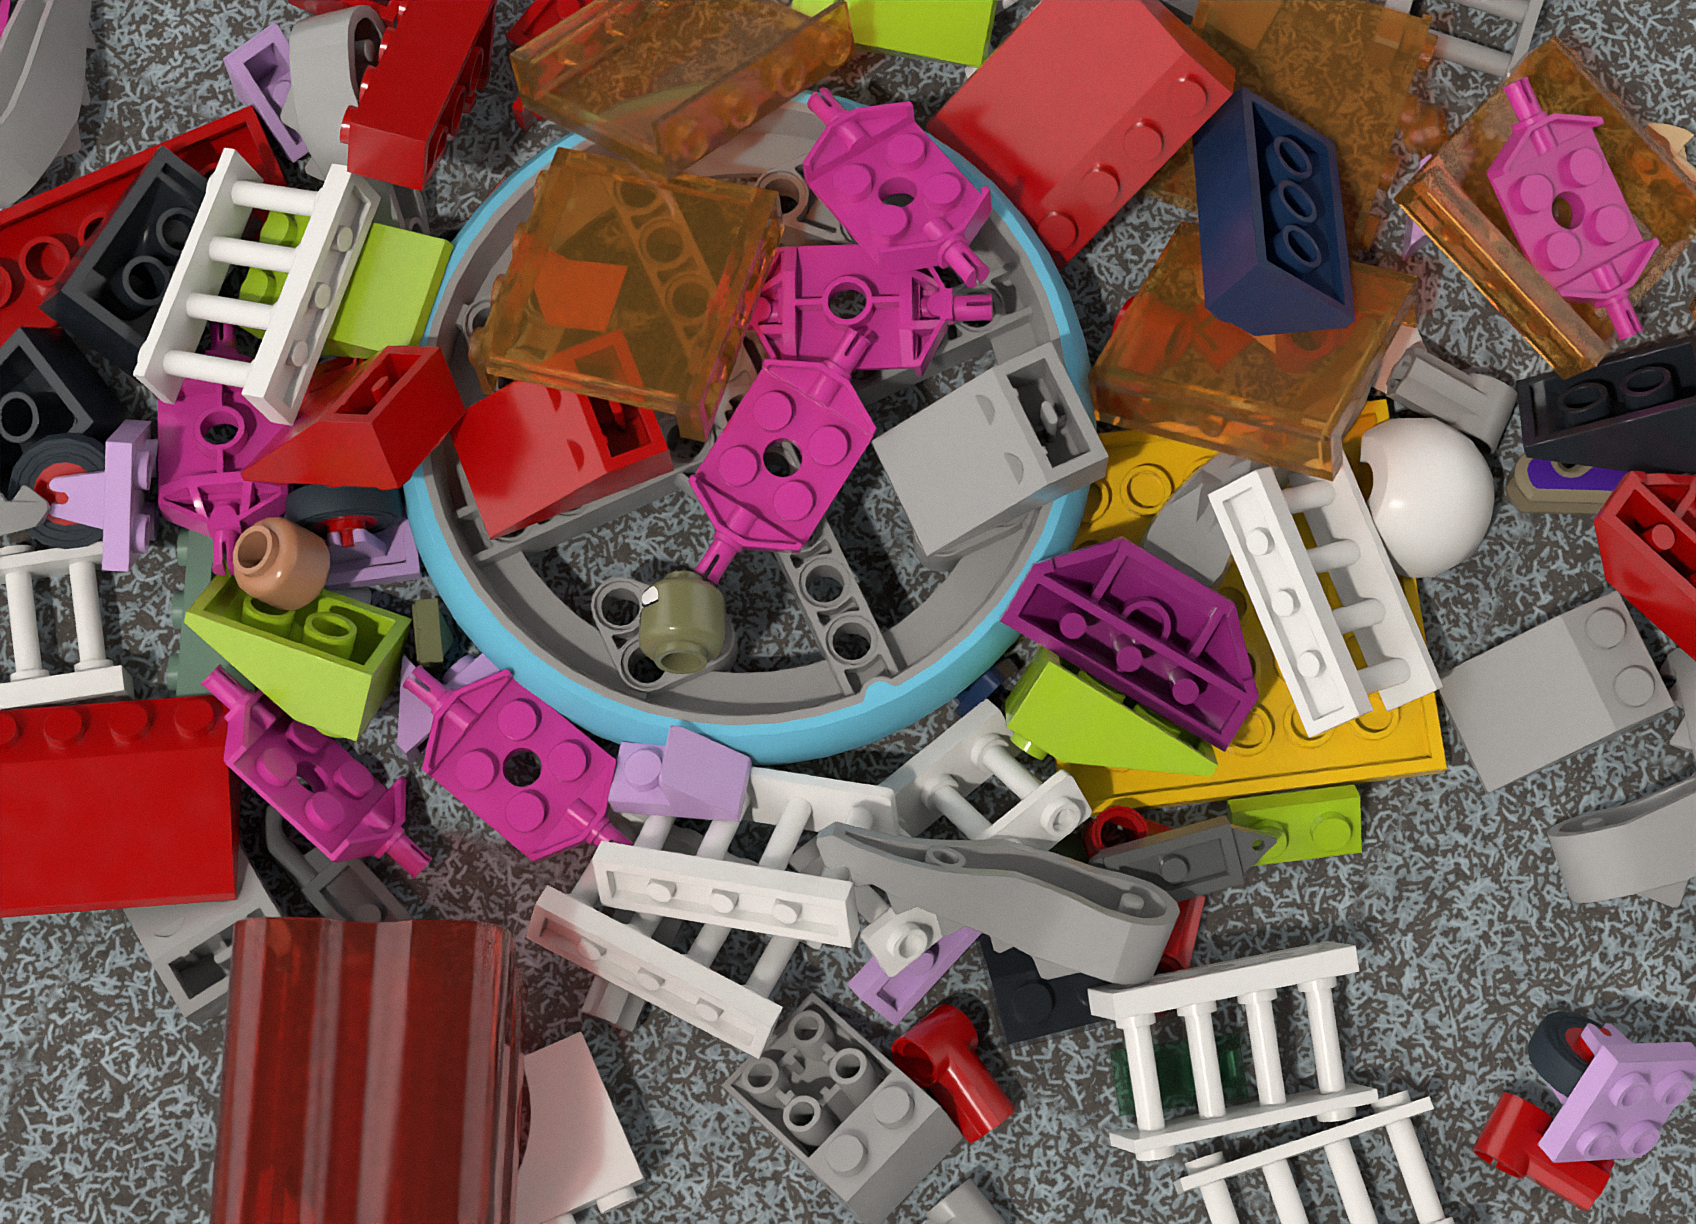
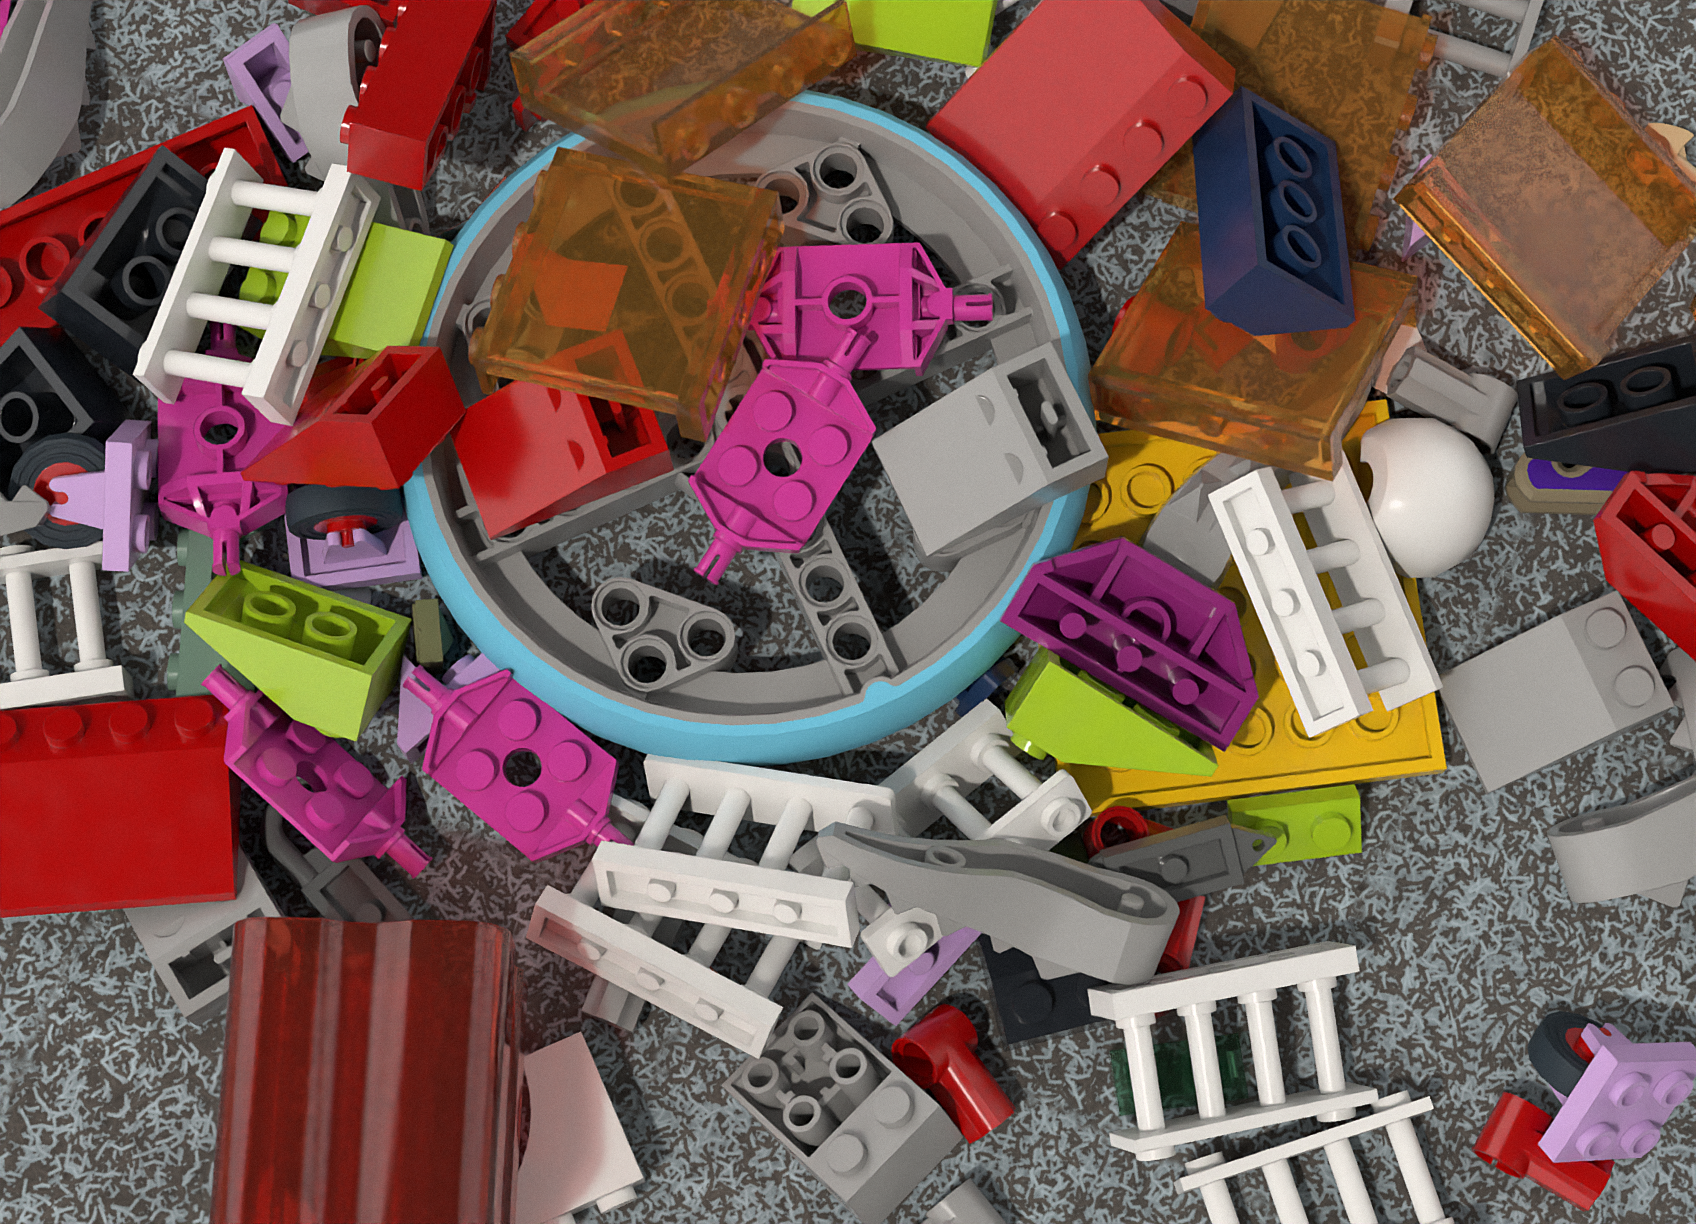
nougat head [233,517,331,611] -> none
lavender slope [608,725,752,822] -> none
olive head [639,571,726,674] -> none
dark pink plate [802,88,992,288] -> none
clear orange plate [1402,101,1448,161] -> none
dark pink plate [1487,76,1659,341] -> none

